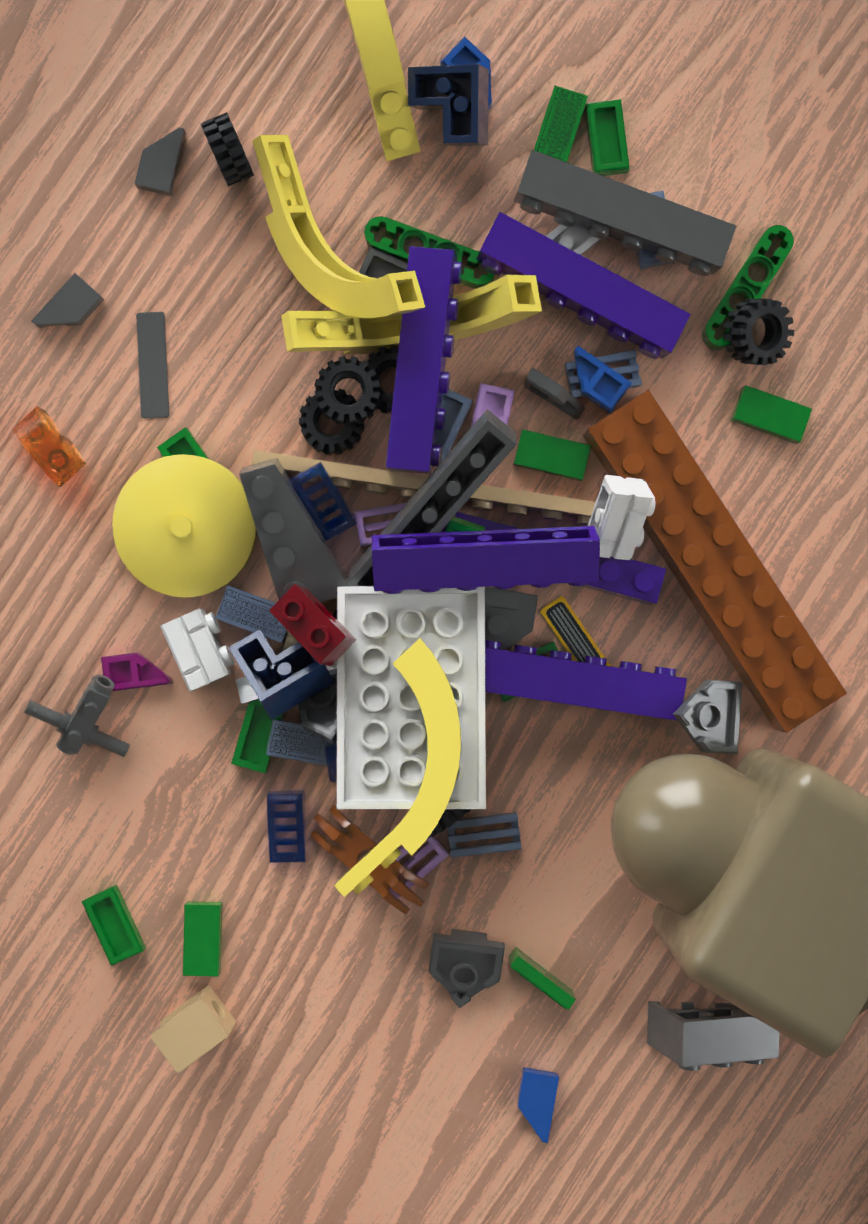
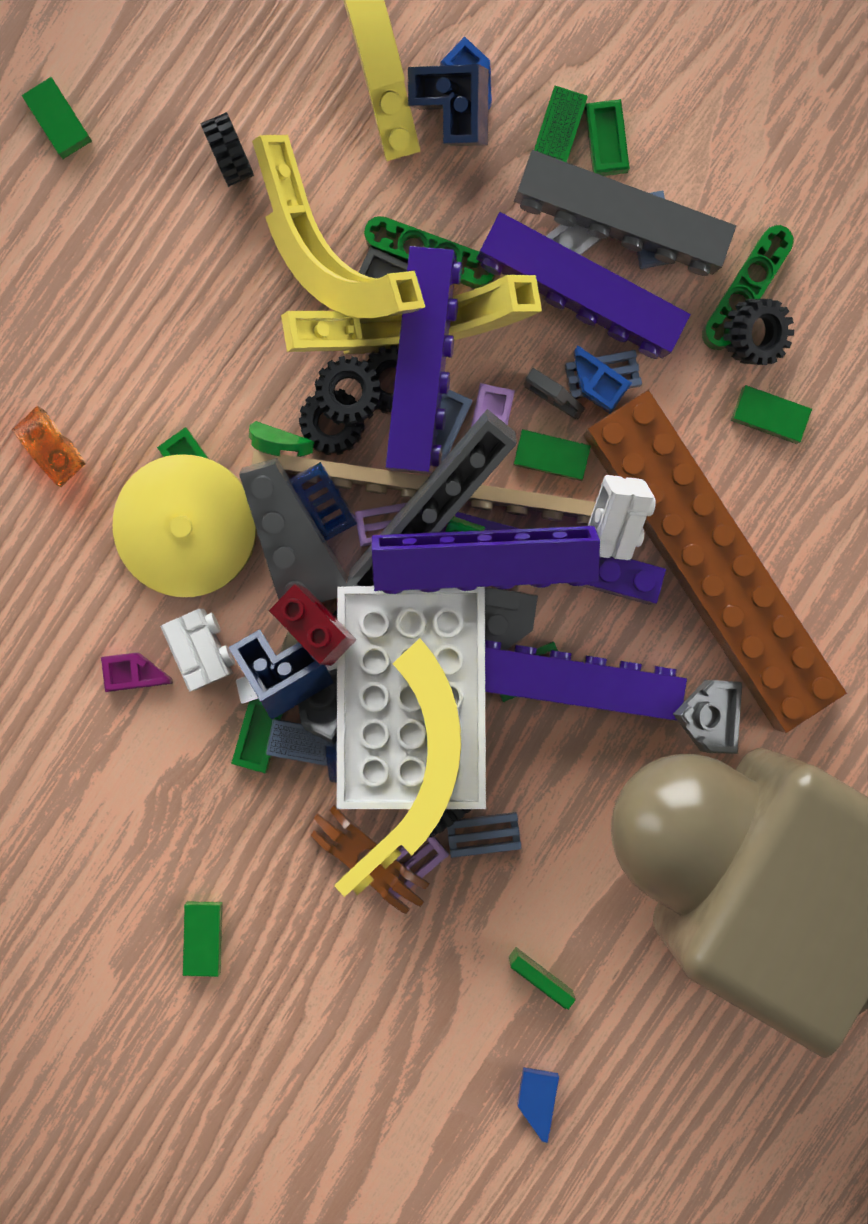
dark grey piece [24,675,130,757] -> none
dark grey tile [31,273,104,328] -> none
green tile [81,884,146,966] -> none
dark grey tile [135,128,186,196] -> none
dark grey sticker [136,312,169,418] -> none
tan piece [151,985,236,1073] -> none
sand blue tile [215,585,288,643] -> none
clear blue slope [267,790,306,863] -> none
dark grey plate [429,929,505,1008] -> none
sticker [540,596,611,666] -> none
dark grey wedge [647,1001,779,1071] -> none
none -> green tile [21,77,92,159]
none -> green tile [249,421,314,457]

